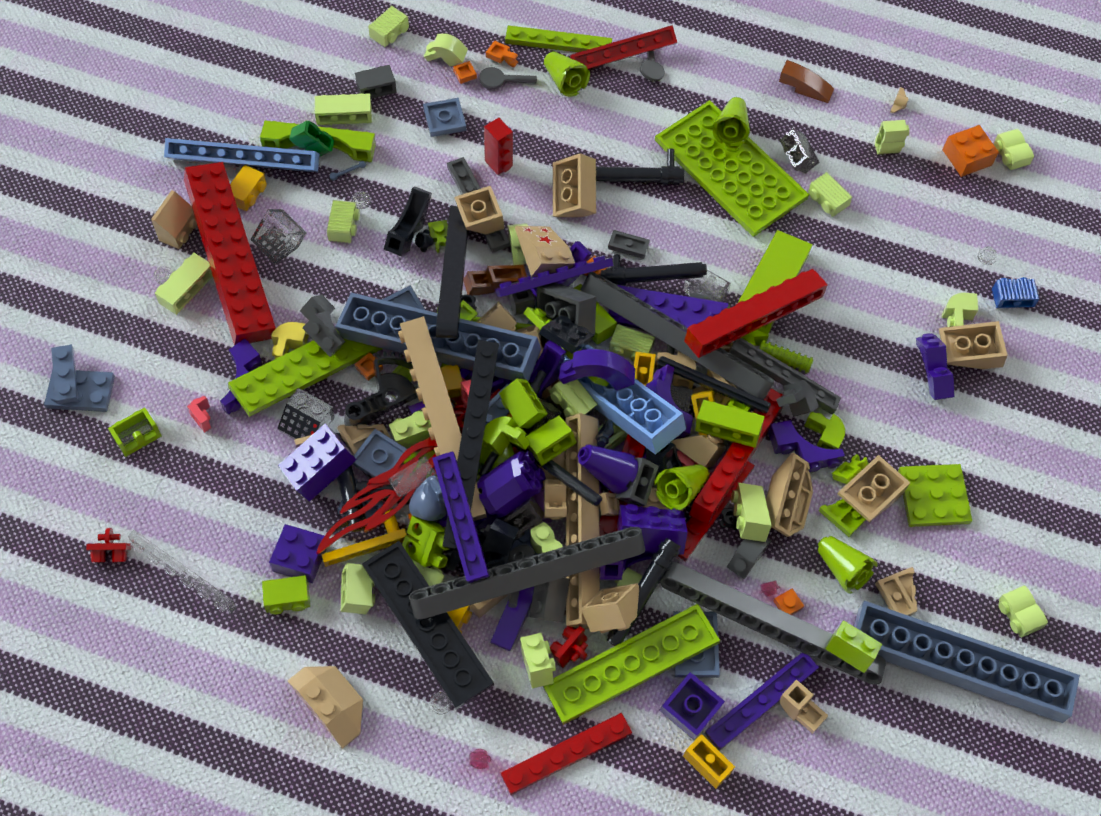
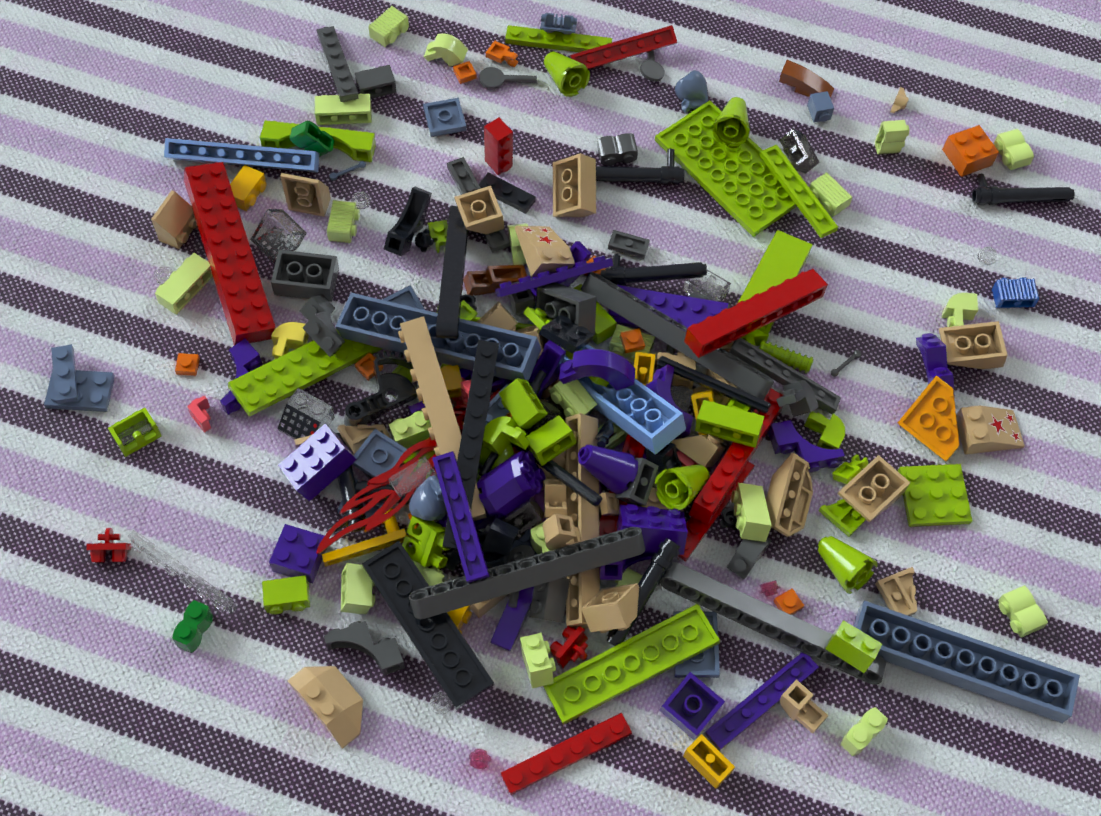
none -> green brick [172,600,213,653]
none -> orange plate [175,353,200,376]
none -> dark grey brick [271,250,339,302]
none -> tan slope [280,173,331,217]
none -> dark grey plate [316,26,359,102]
none -> dark grey arch [324,621,405,676]
none -> black plate [479,172,536,214]
none -> sand blue hinge [540,13,577,34]
none -> tan brick [542,514,581,550]
none -> dark grey brick [597,133,638,166]
none -> orange plate [620,328,645,353]
none -> sand blue piece [675,70,708,113]
none -> lime plate [760,144,838,238]
none -> sand blue brick [807,91,834,123]
none -> dark grey hinge [831,350,861,377]
none -> yellowish green brick [841,707,888,756]
none -> light orange plate [897,376,960,462]
none -> tan slope [956,405,1025,455]
none -> black cylinder [972,173,1075,205]

